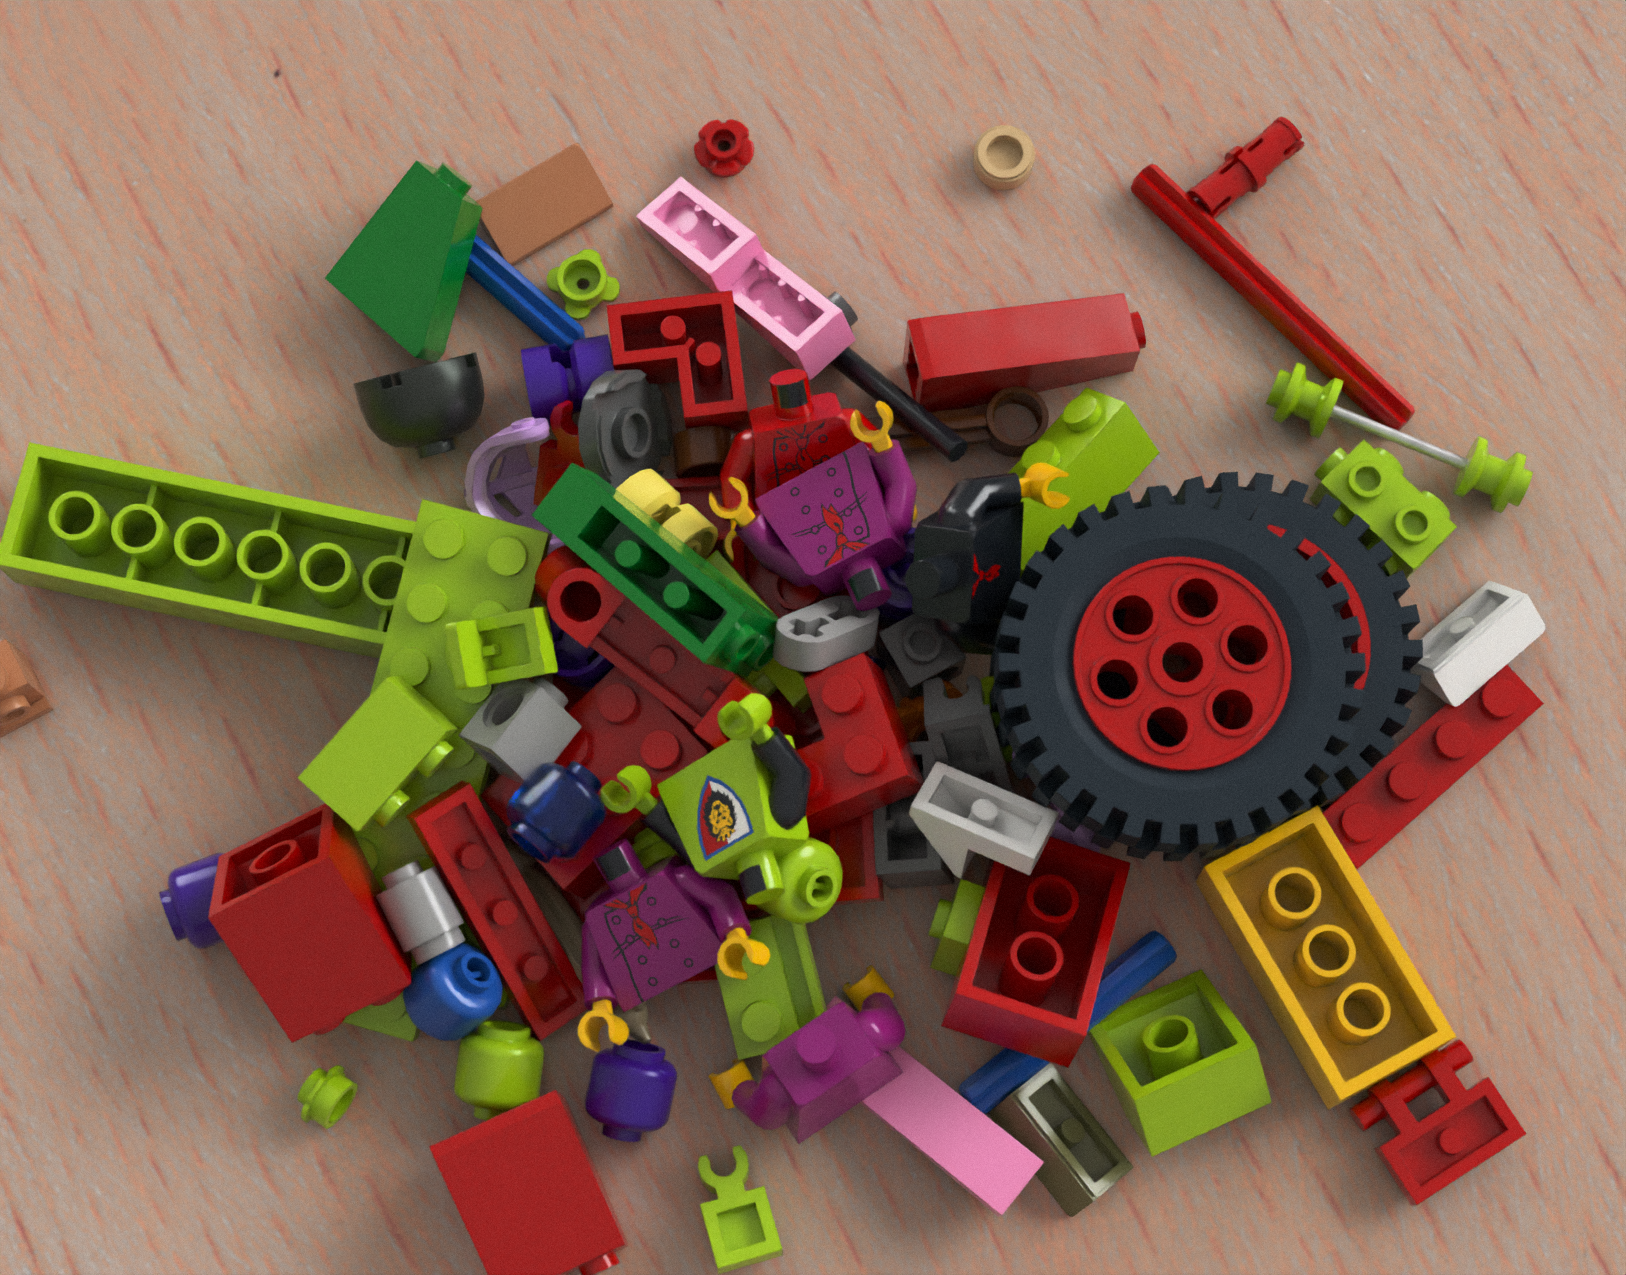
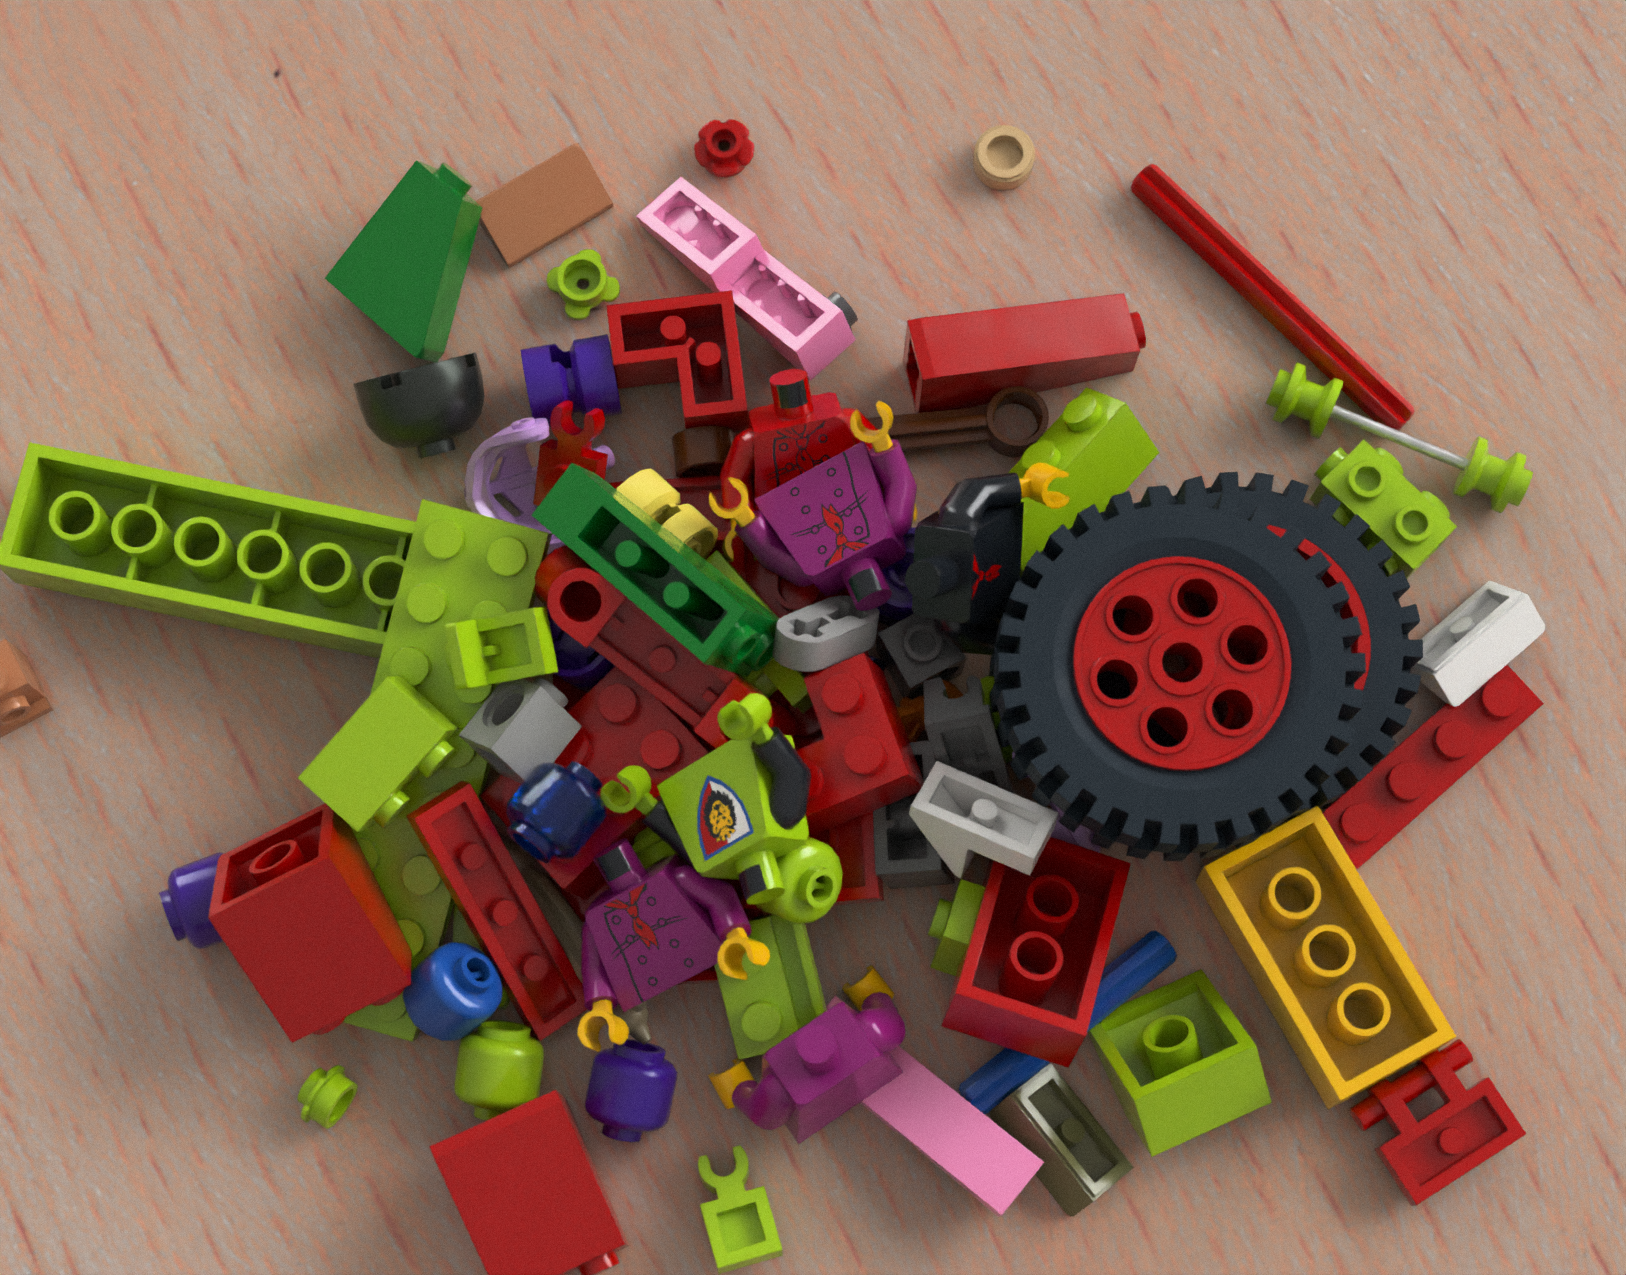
light grey brick [375,860,466,965] -> none
blue axle [466,235,586,351] -> none
dark grey tile [578,369,673,489] -> none
black bar [830,347,968,462] -> none
red pin [1187,117,1304,219] -> none

